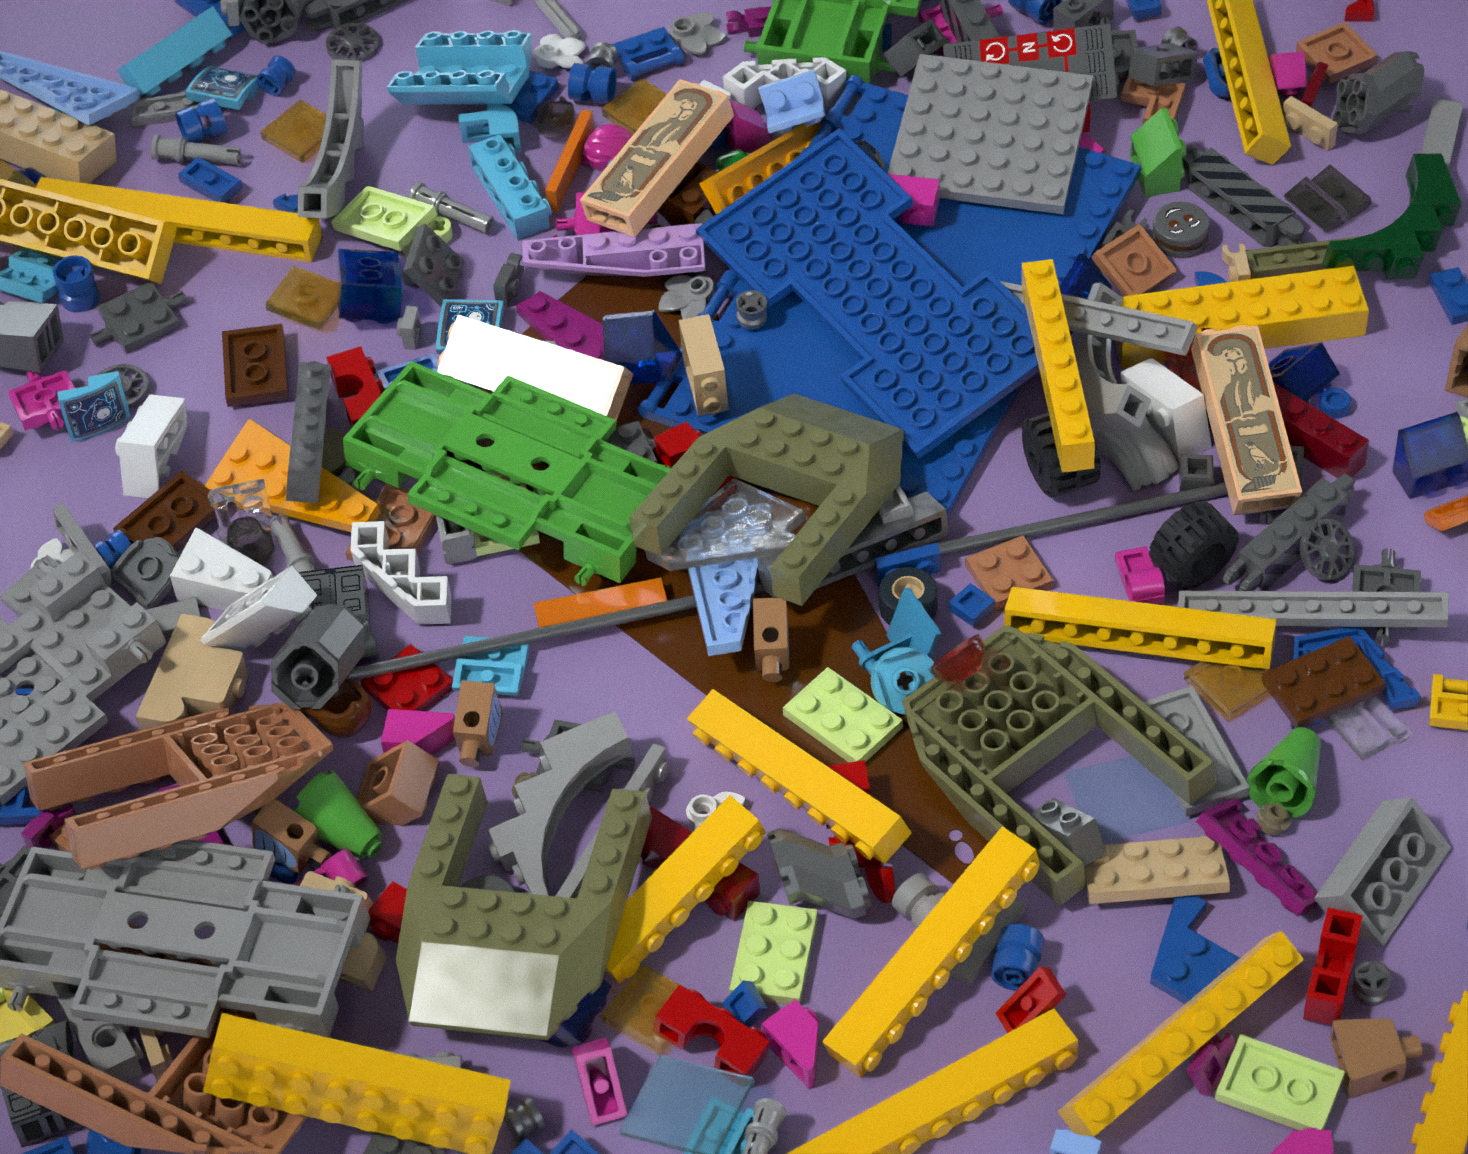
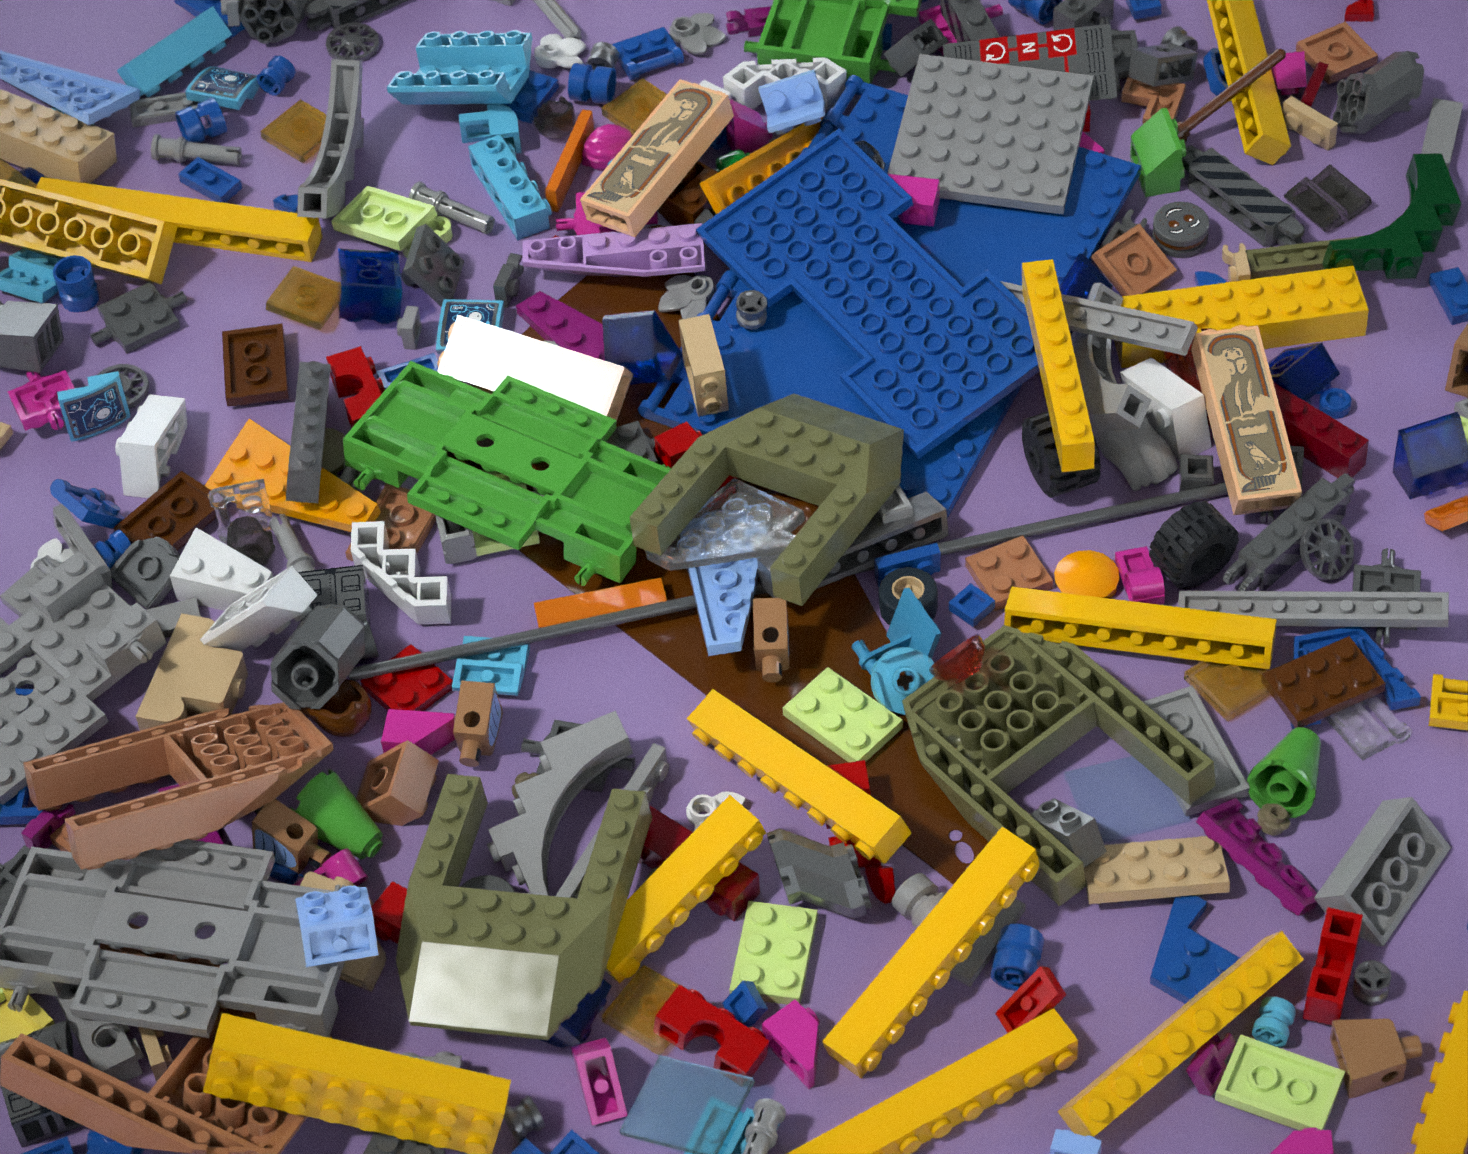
none -> blue plate [50,479,125,529]
none -> light blue bracket [295,885,378,967]
none -> light orange dish [1054,550,1119,598]
none -> reddish brown piece [1177,48,1286,143]
none -> medium azure wheel [1252,996,1297,1047]

